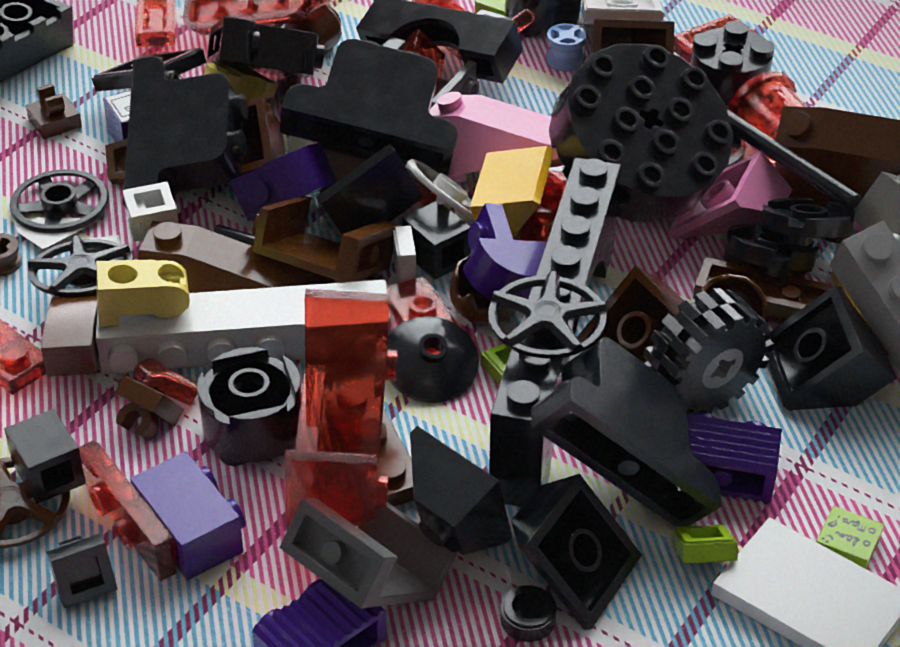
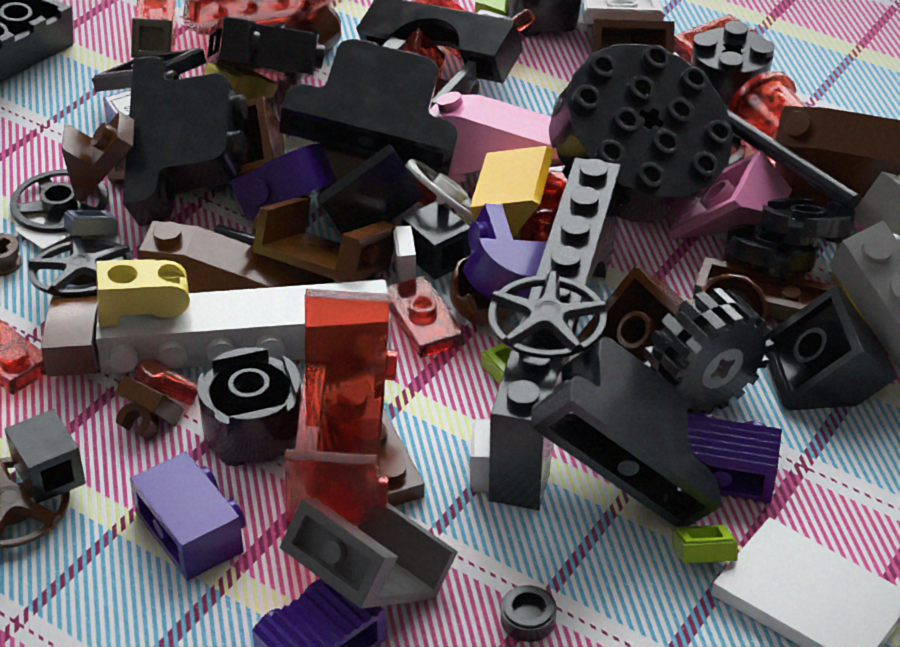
reddish brown tile [25,84,82,139] -> none
black tile [46,533,118,609] -> none
clear red plate [79,440,178,582] -> none
white brick [122,182,179,242] -> none
black dish [382,316,479,403] -> none
black slope [410,426,513,555] -> none
black slope [511,473,642,630] -> none
light blue wheel [546,23,586,71] -> none
lime tile [816,505,885,569] -> none
none -> reddish brown slope [62,111,134,202]
none -> sand blue tile [64,210,118,235]
none -> dark tan tile [131,18,173,58]
none -> white tile [470,419,490,493]

